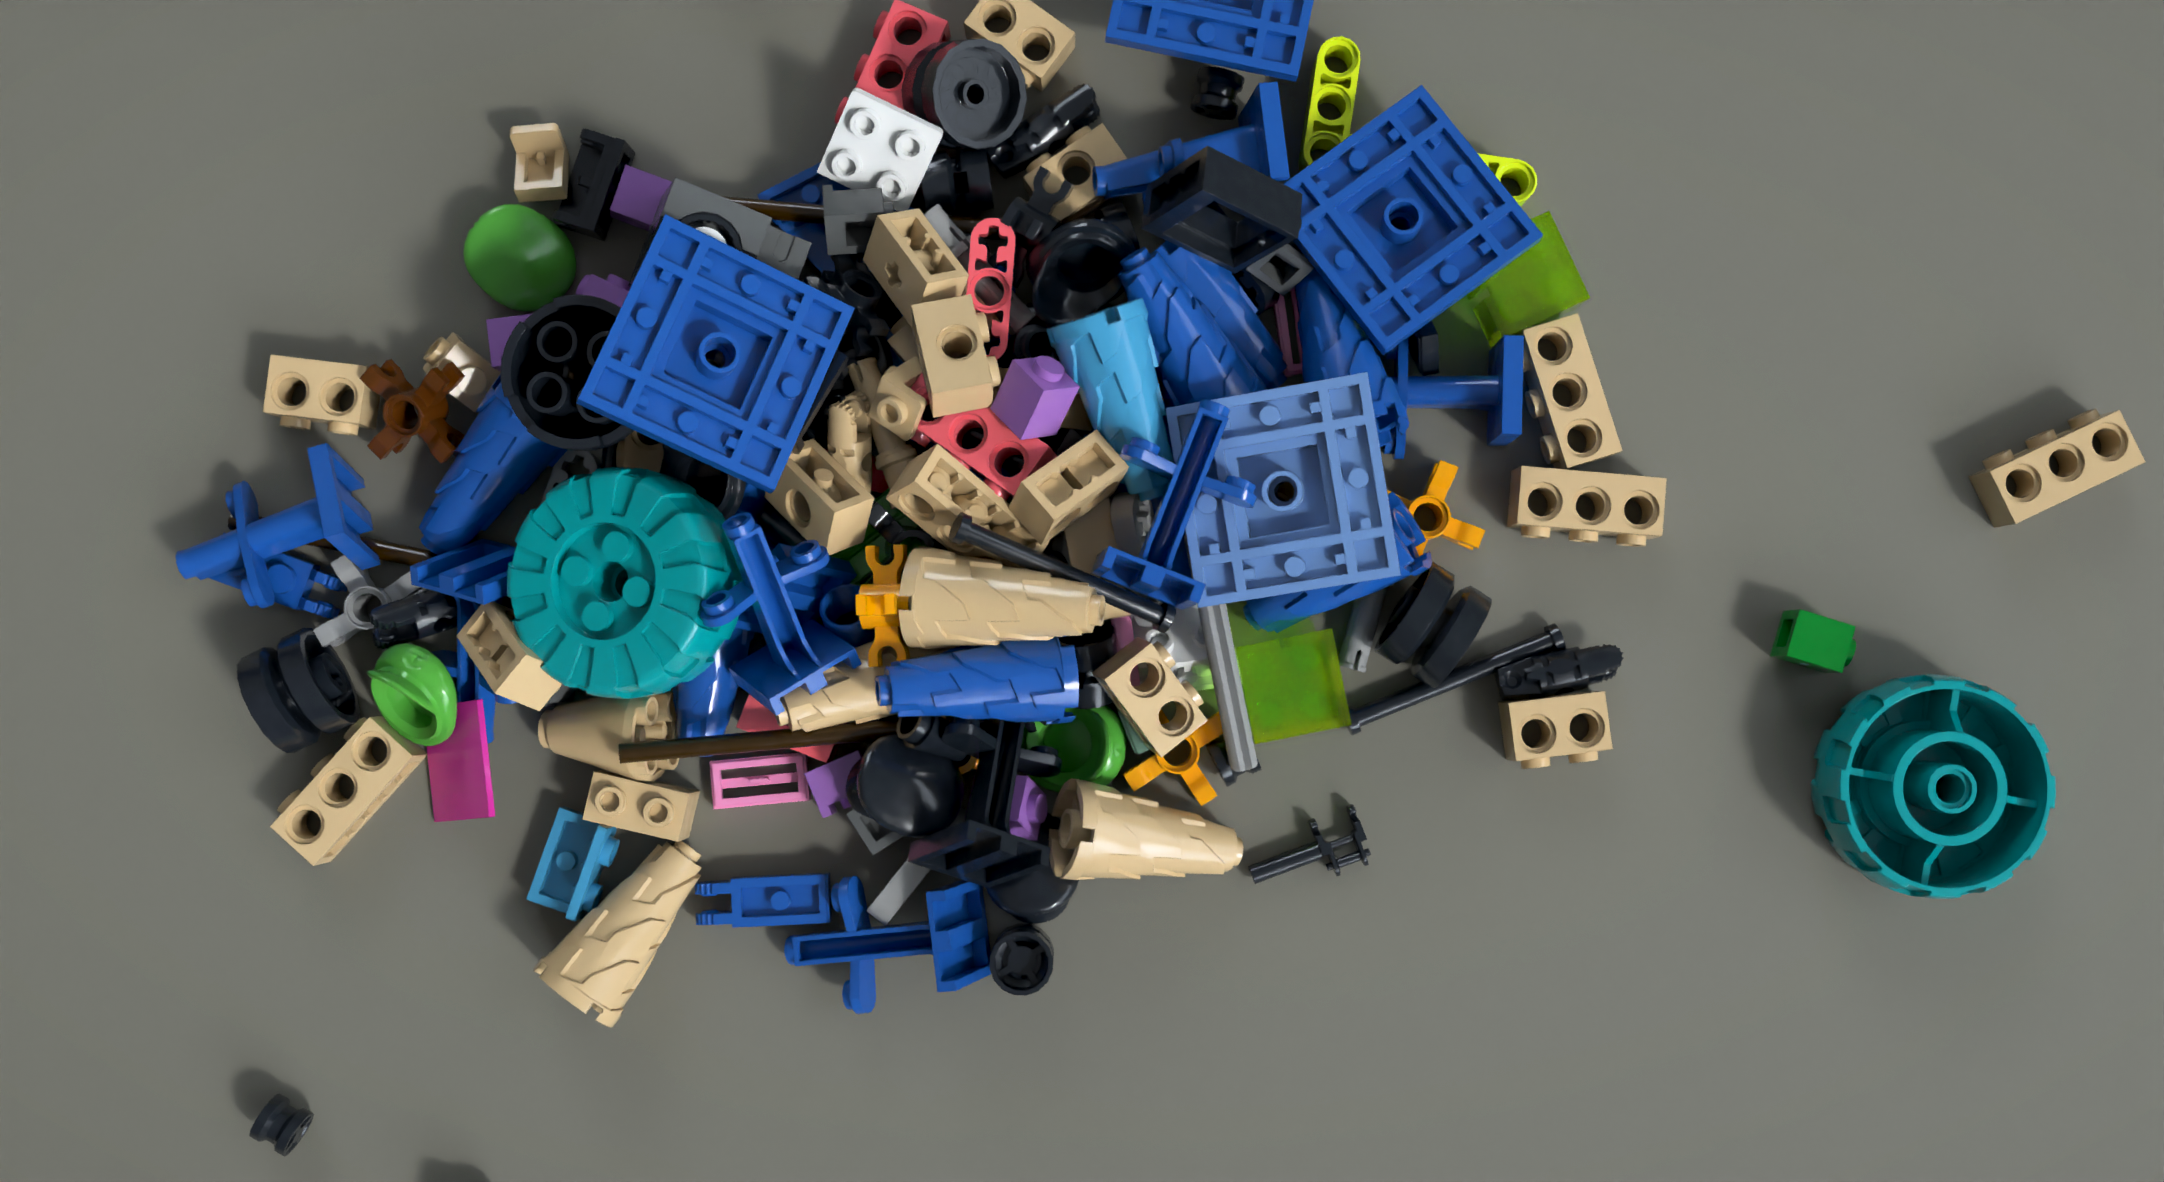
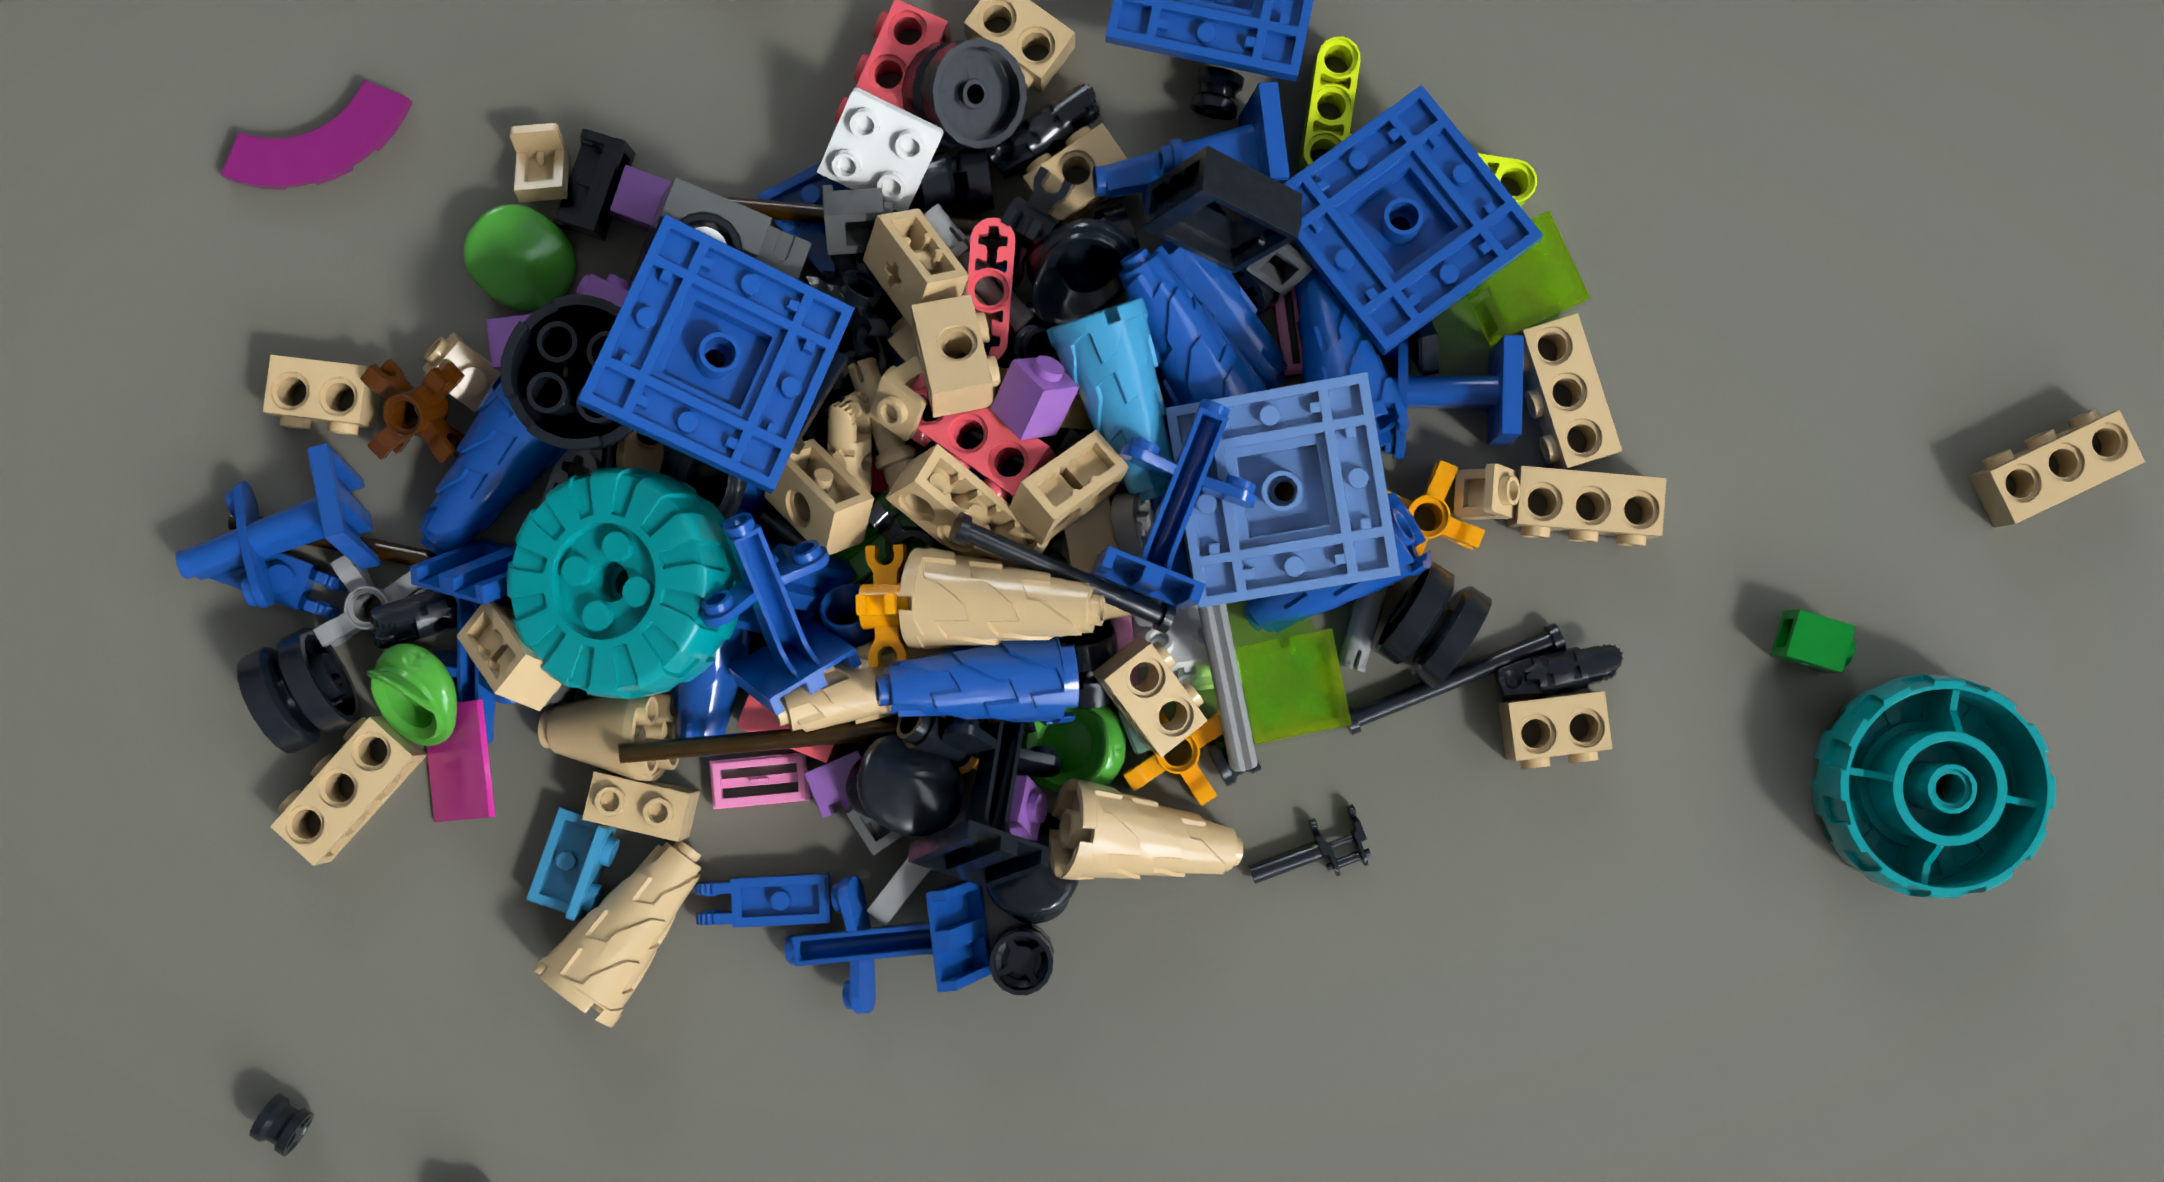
none -> magenta tile [220,80,413,190]
none -> tan bracket [1453,463,1520,520]

